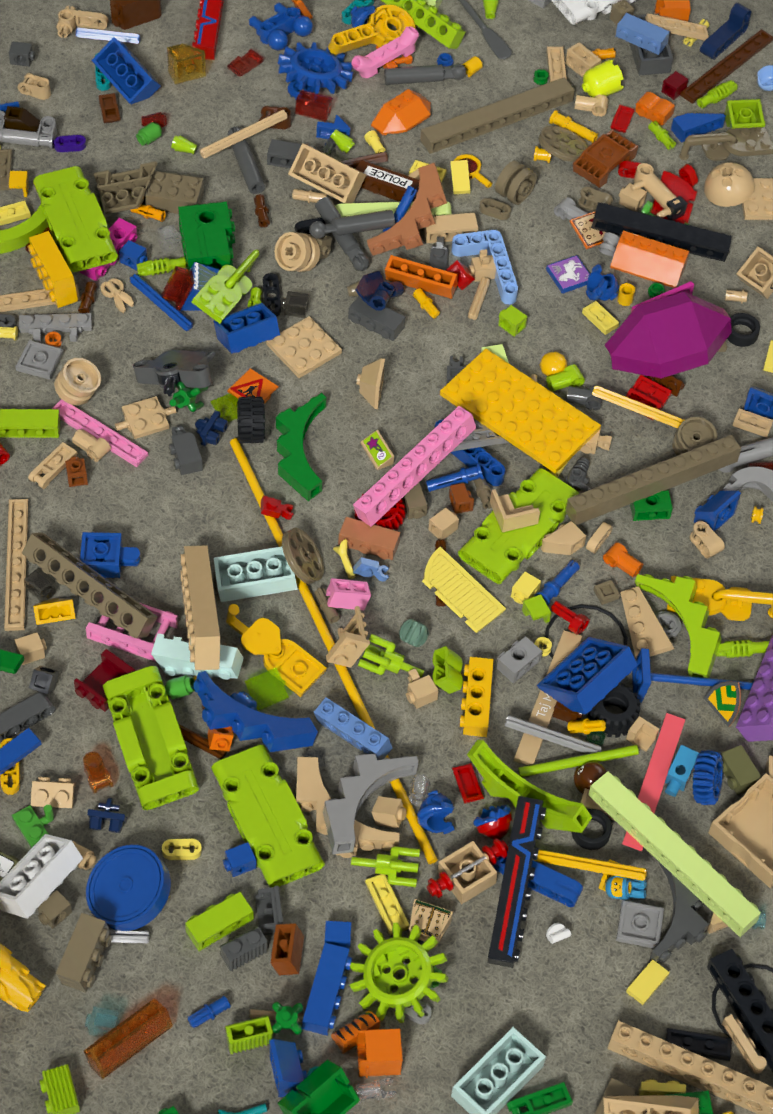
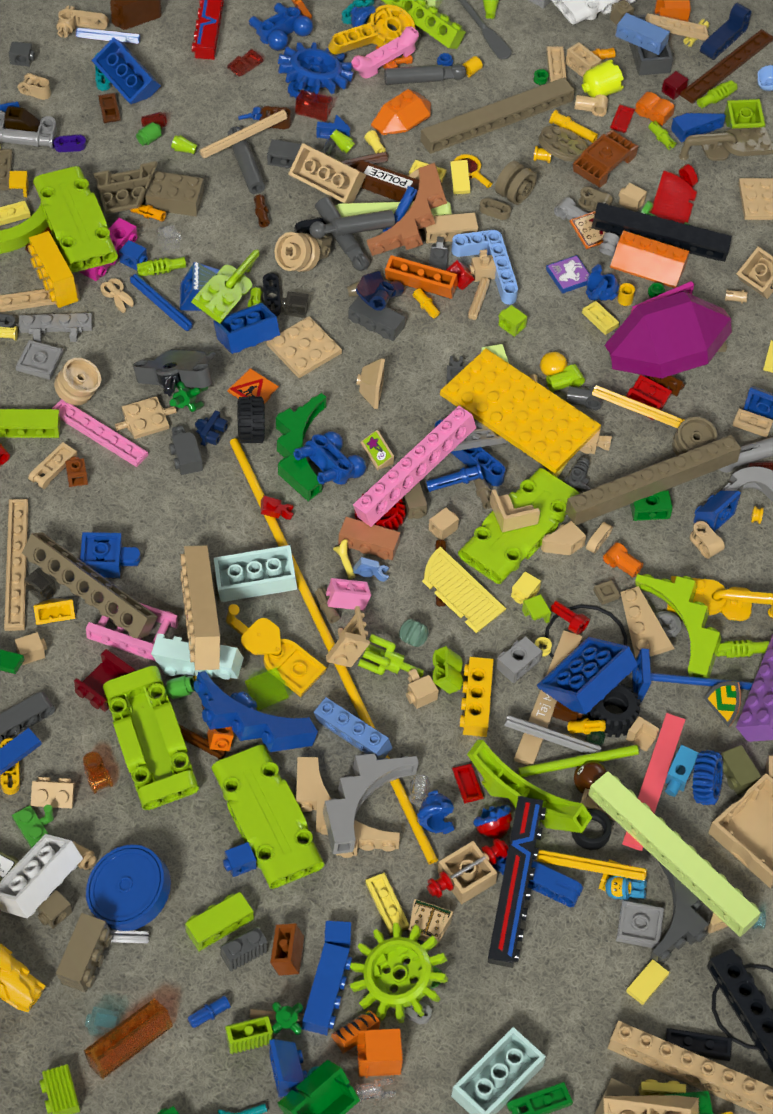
black brick [29,666,59,694] -> none
orange bush [45,332,62,348] -> none
tan piece [72,429,111,462] -> none
reddish brown pin [78,282,97,313] -> none
dark blue hips [87,798,128,833] -> none
clear red panel [162,266,194,310] -> none
light yellow beam [162,839,202,860] -> none
clear yellow slope [167,44,206,84] -> none
green piece [178,202,235,272] -> none
clear neon green piece [210,393,238,422] -> none
dark grey hinge [255,886,283,935] -> none
dark tan wedge [282,528,324,584] -> none
tan axle [292,189,327,203] -> none
lime plant [351,846,420,887] -> none
tan brick [372,796,406,828] -> none
dark orange brick [449,483,474,514] -> none
blue pin [534,560,580,606] -> none
white plate [546,923,571,944] -> none
red beam [618,161,641,178] -> none
tan piece [630,163,688,220] -> none
tan piece [704,162,755,207] -> none
tan plate [722,1014,766,1074] -> none
black tyre [727,313,760,347] -> none
none -> blue hand [238,107,261,120]
none -> blue piece [293,431,366,485]

